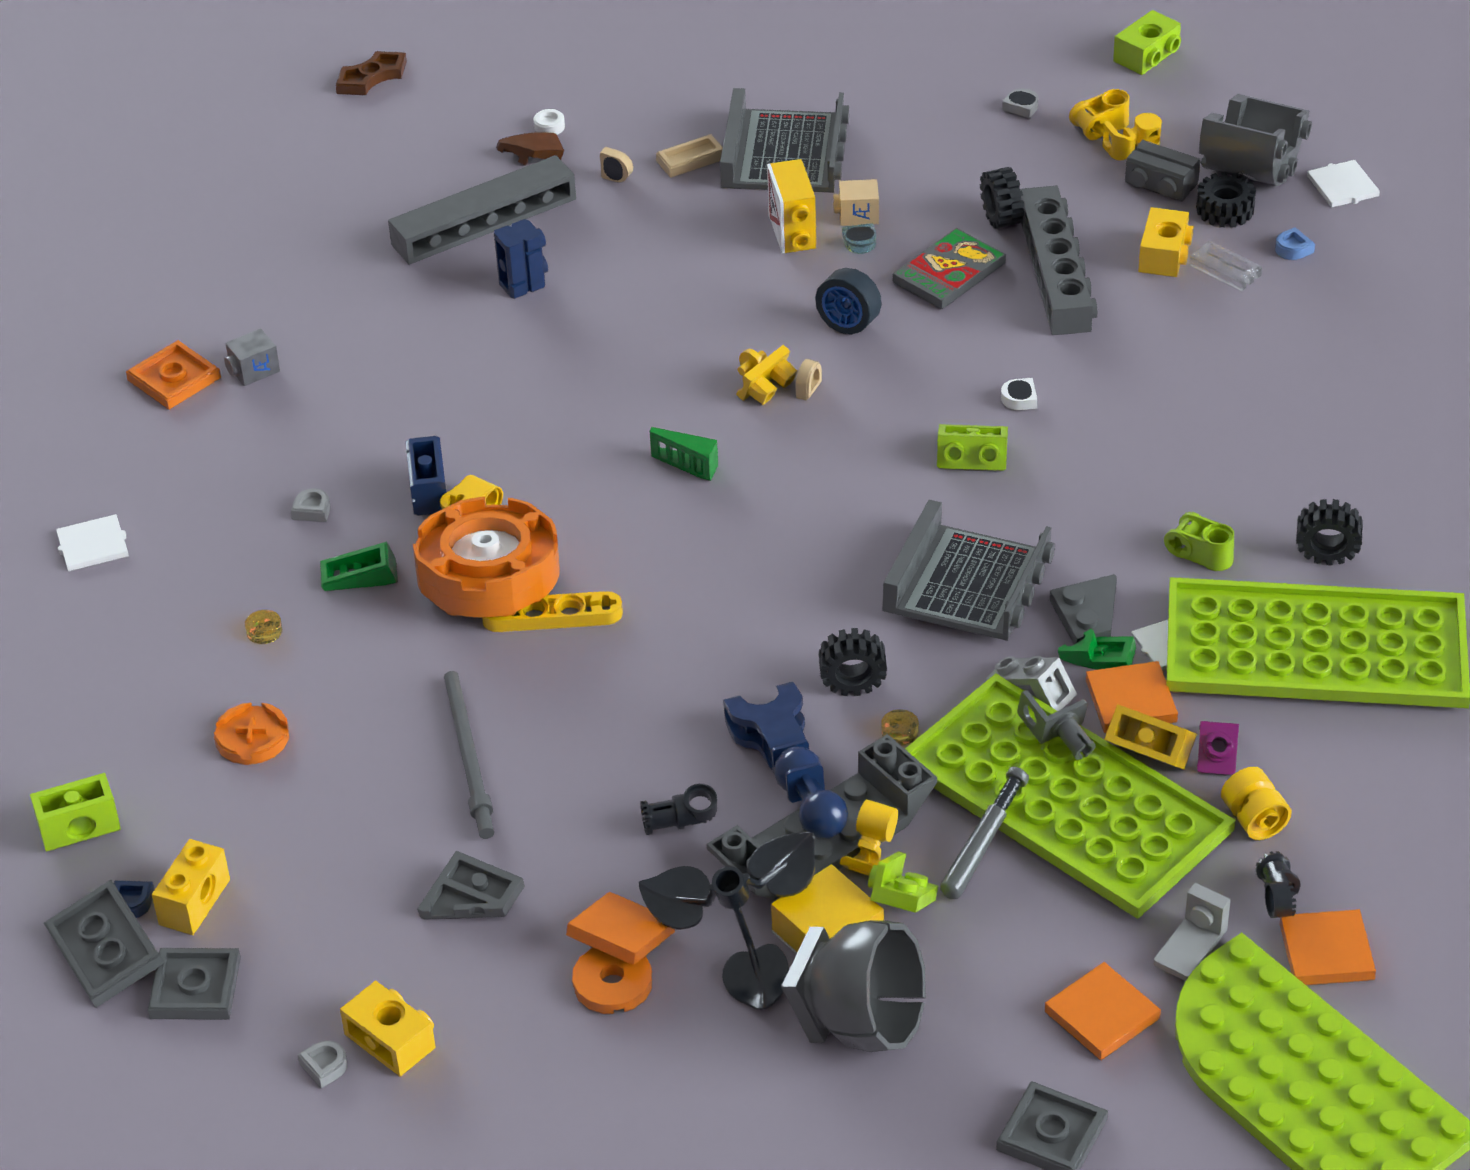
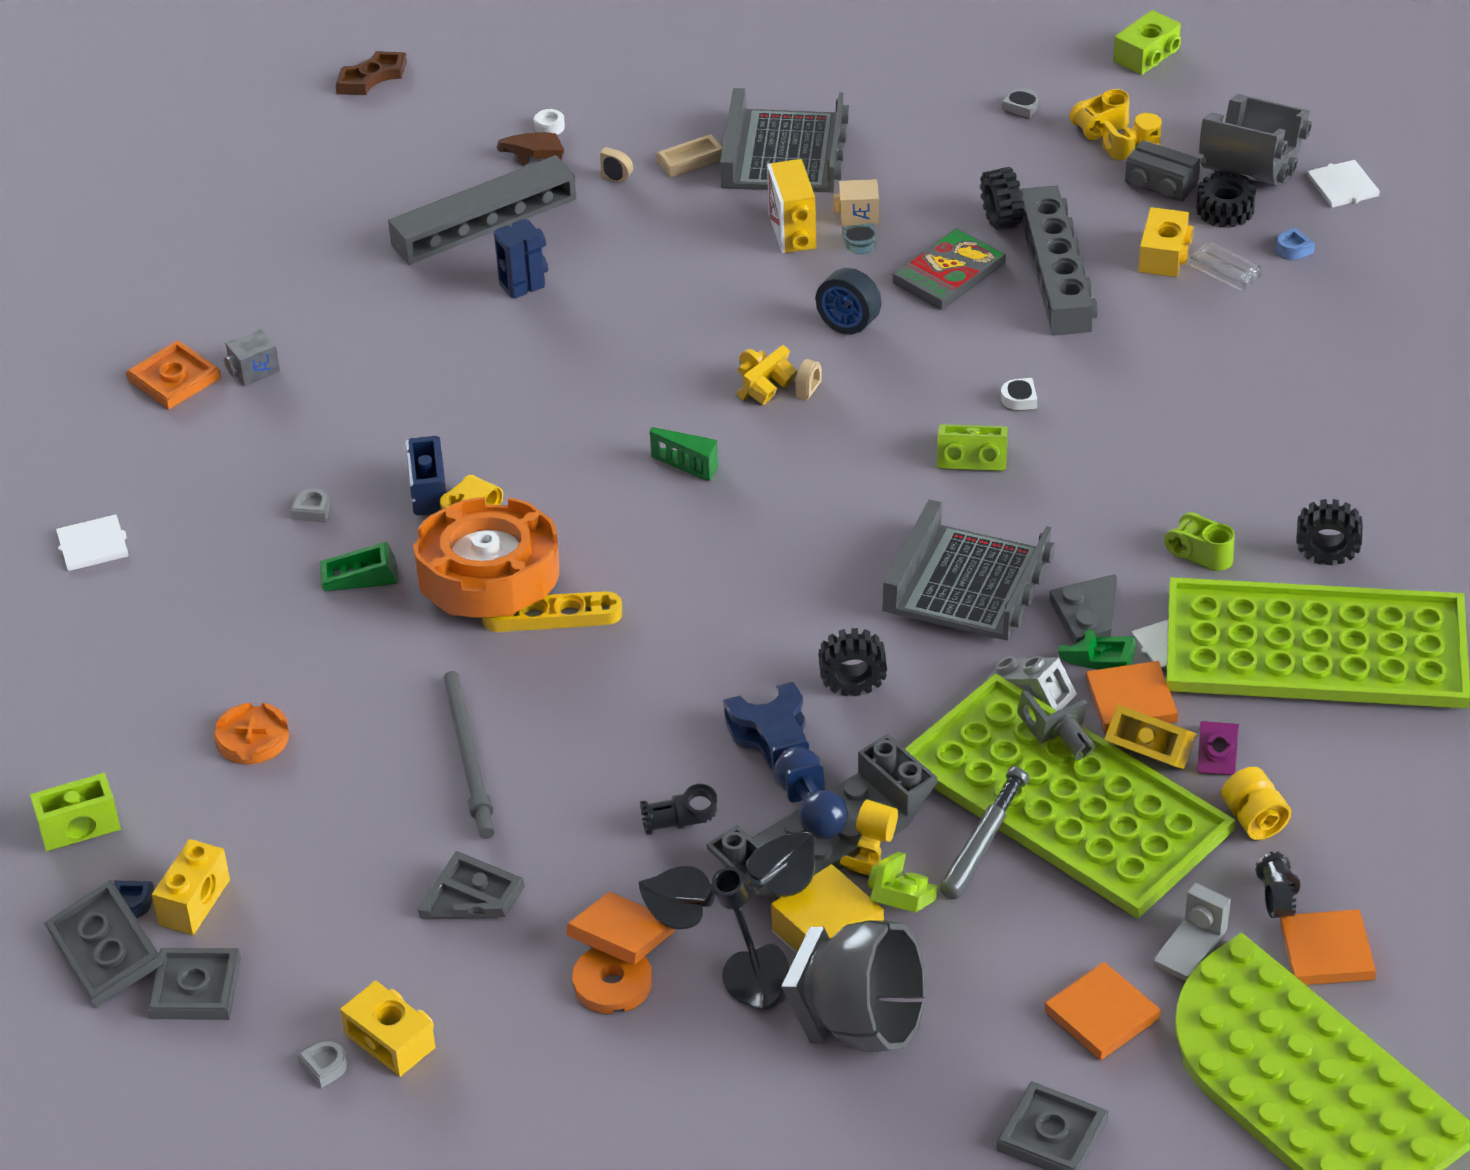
clear yellow tile [245,610,282,644] -> none
clear yellow tile [881,709,919,746] -> none

